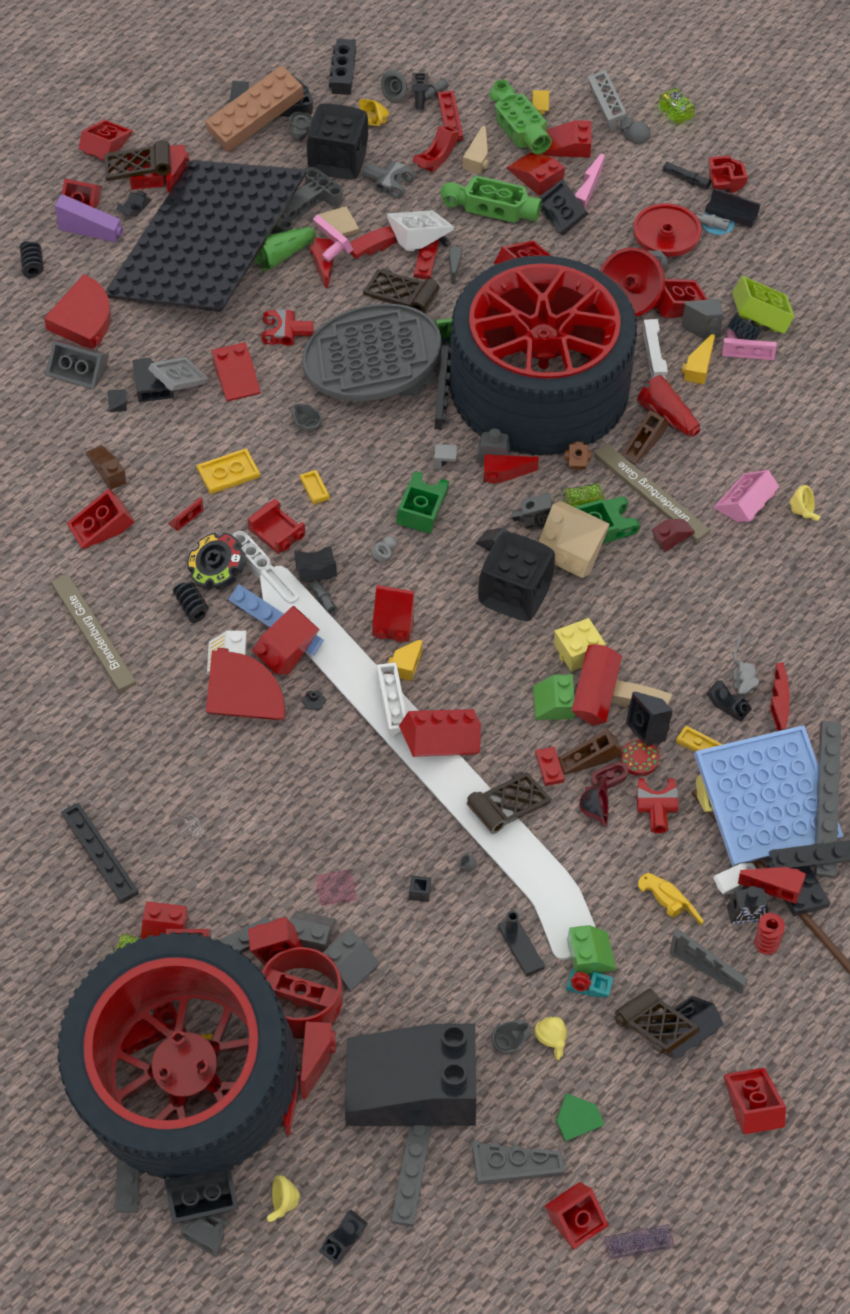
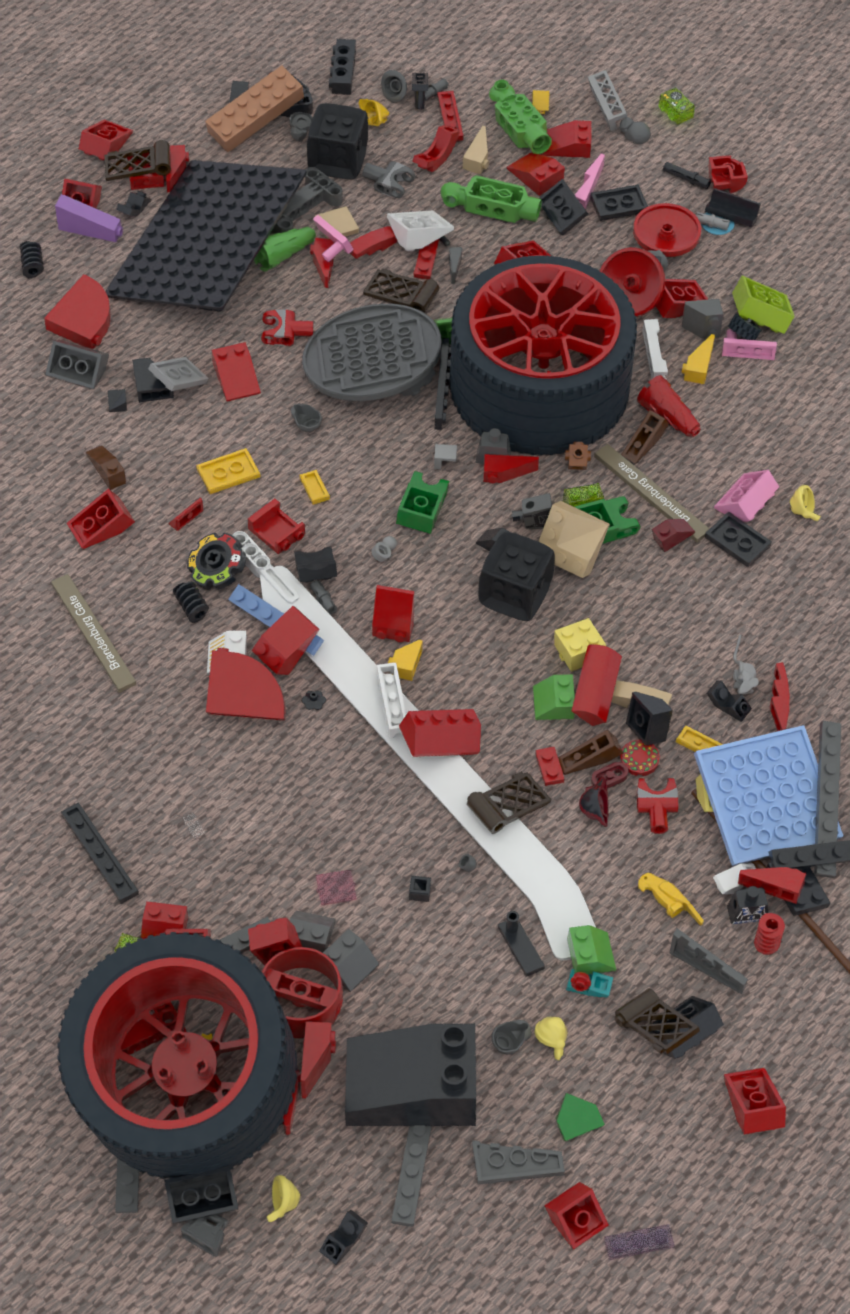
none -> black plate [590,184,648,221]
none -> black plate [705,512,772,567]

